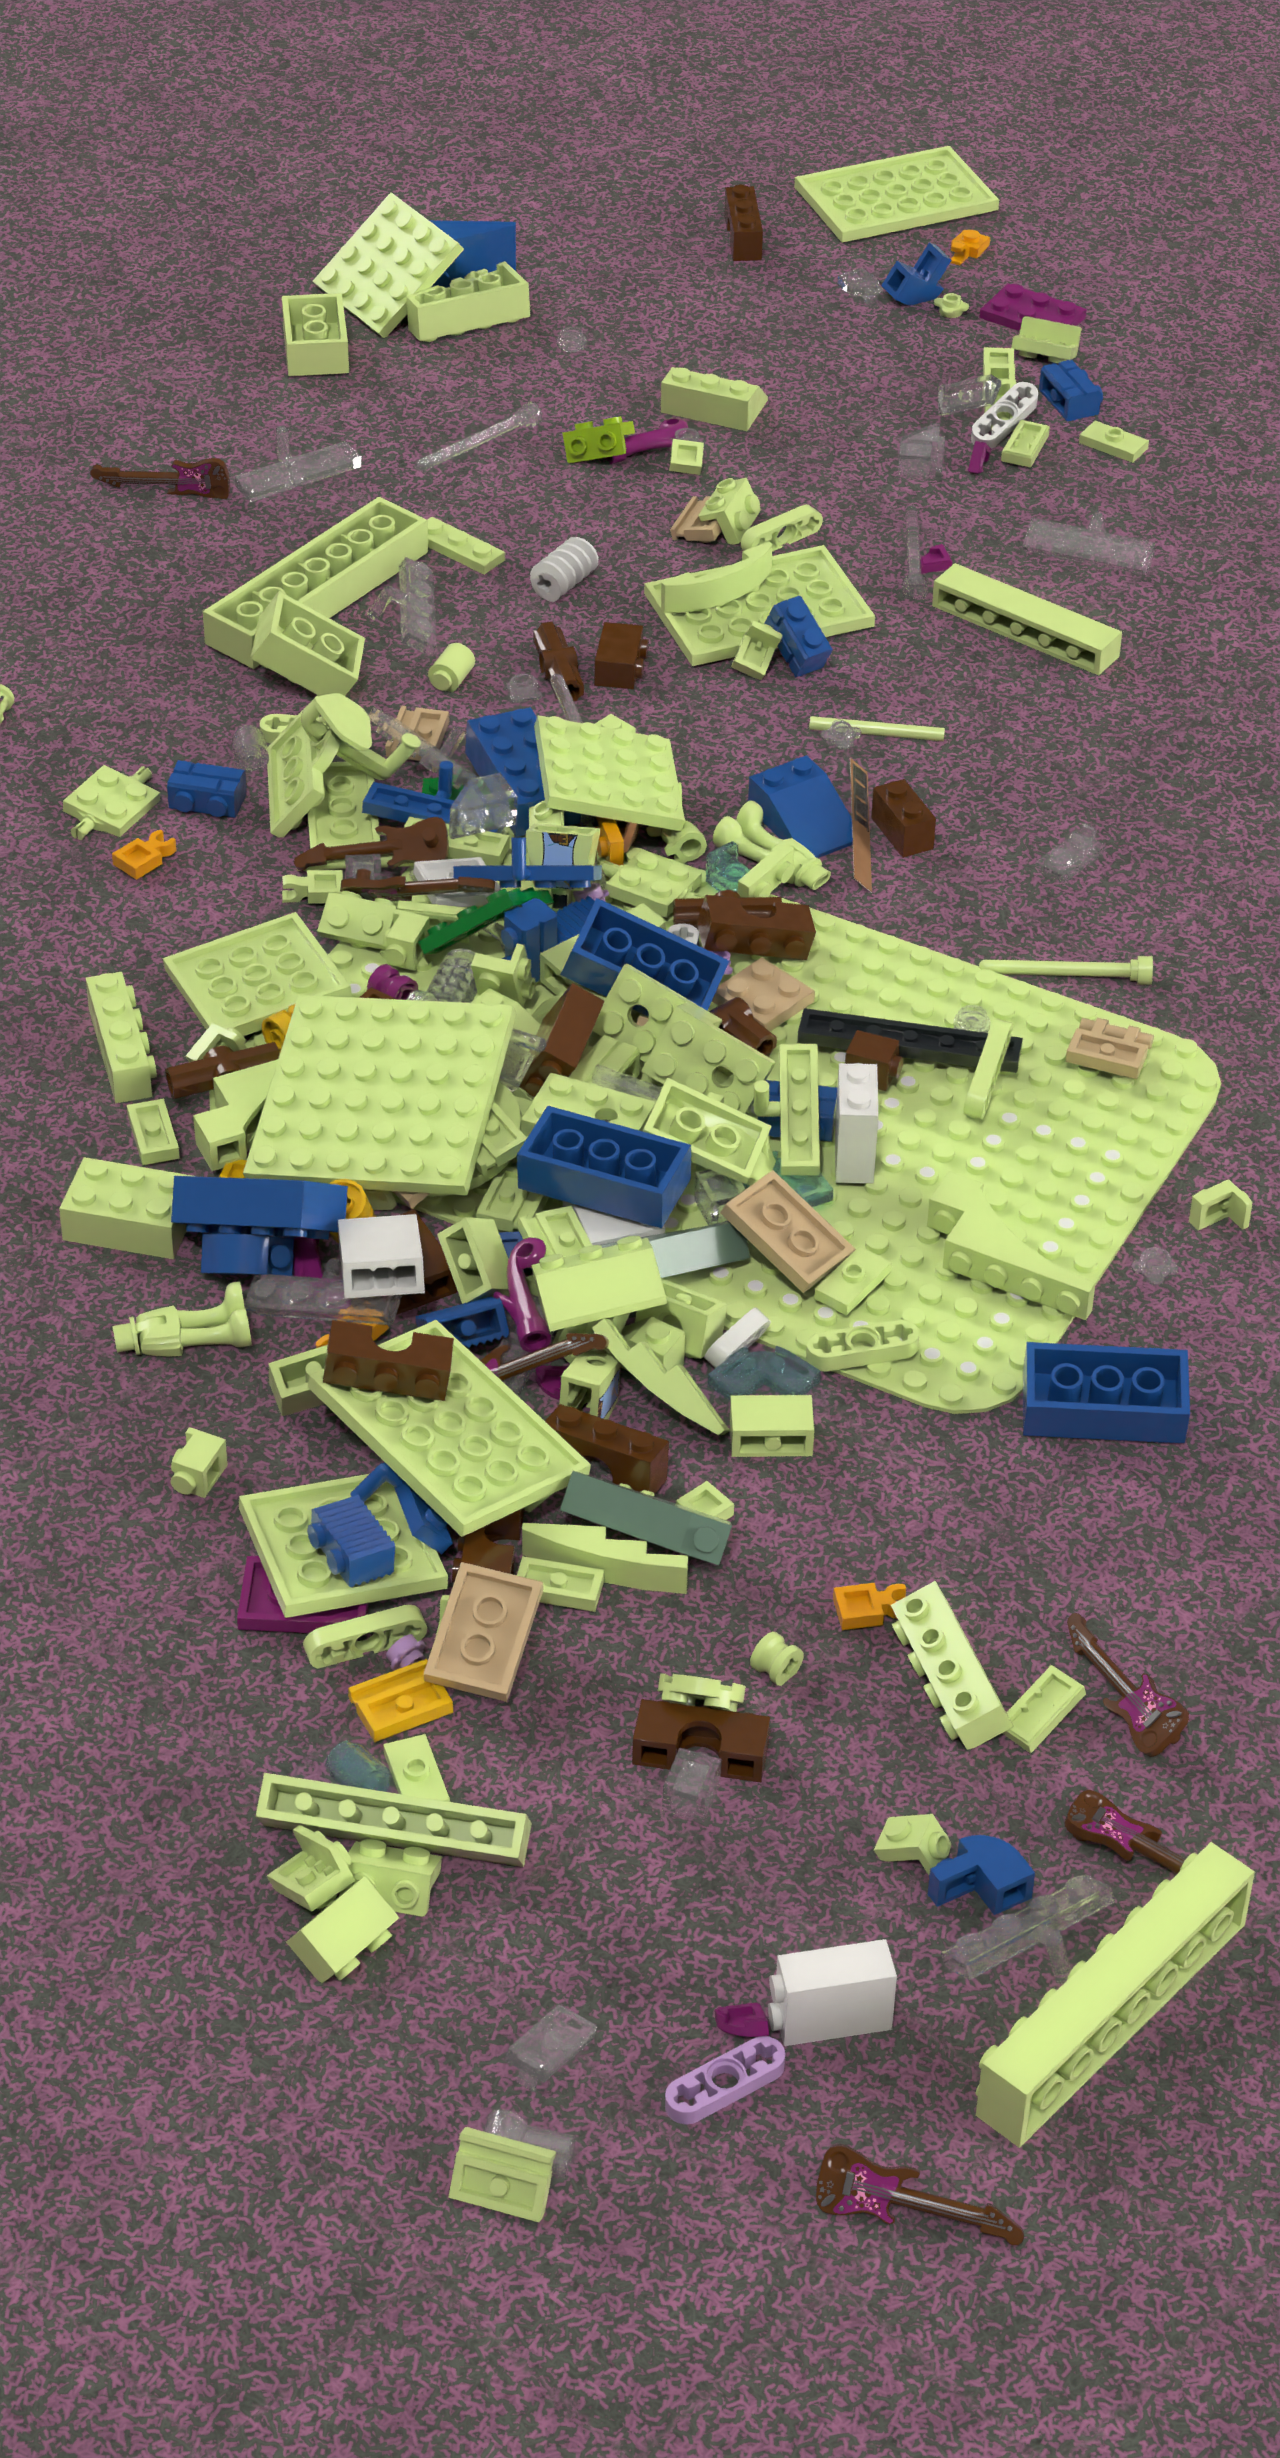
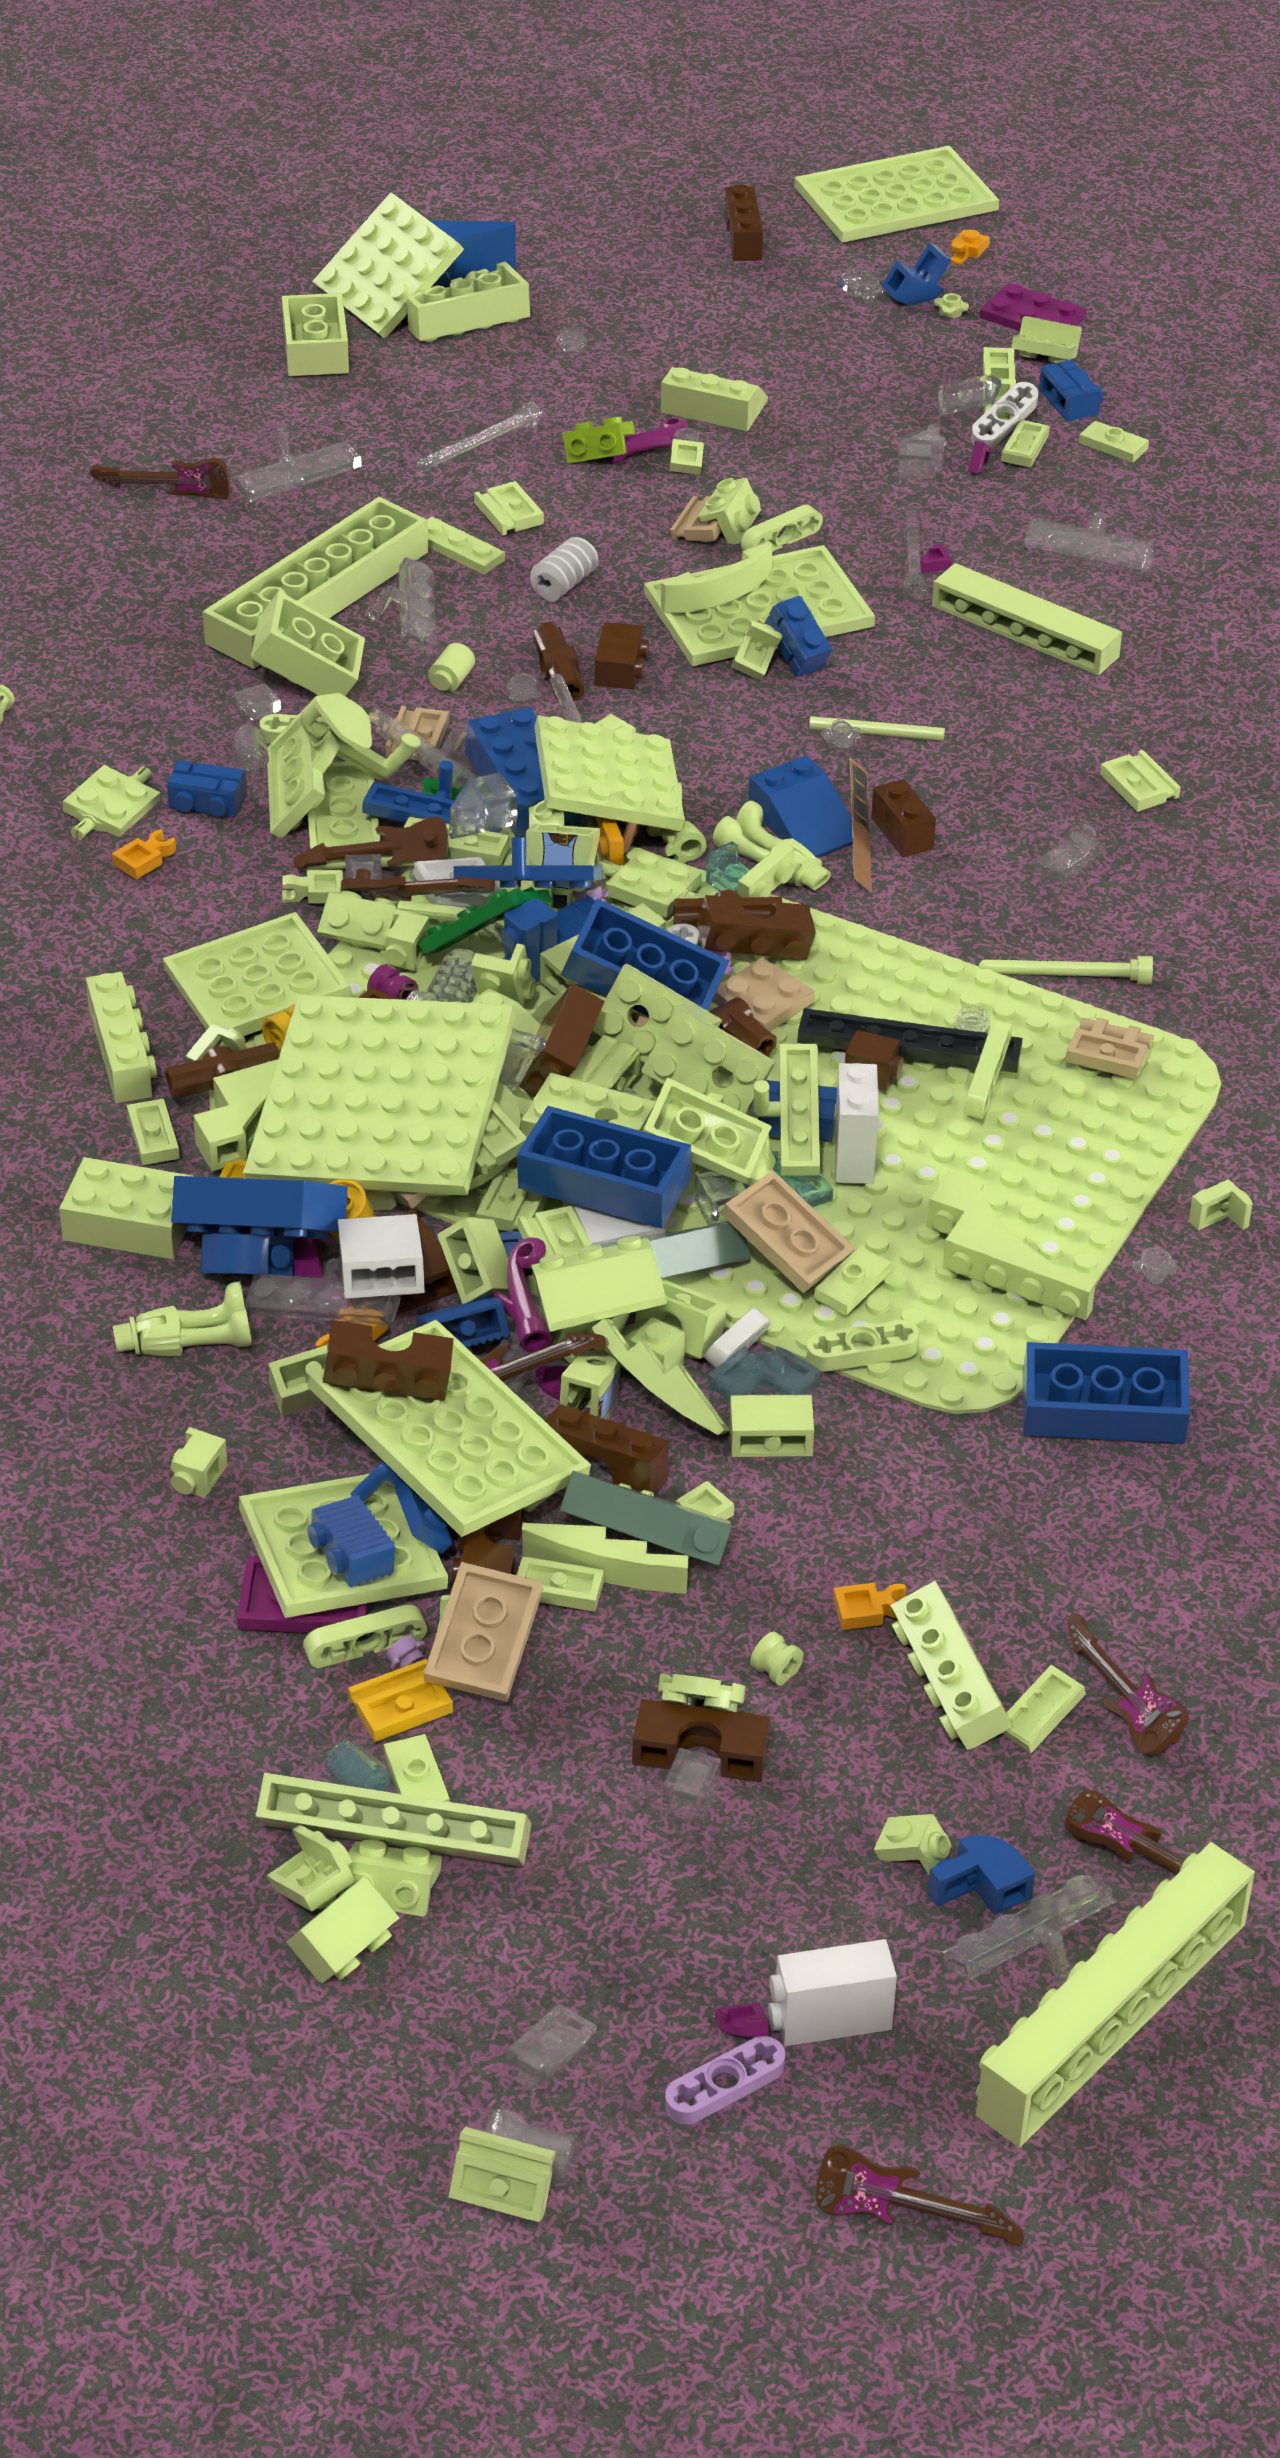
clear plate [592,1064,662,1102] -> none
none -> clear plate [235,683,281,721]
none -> yellowish green plate [474,481,544,536]
none -> yellowish green plate [1100,750,1180,812]

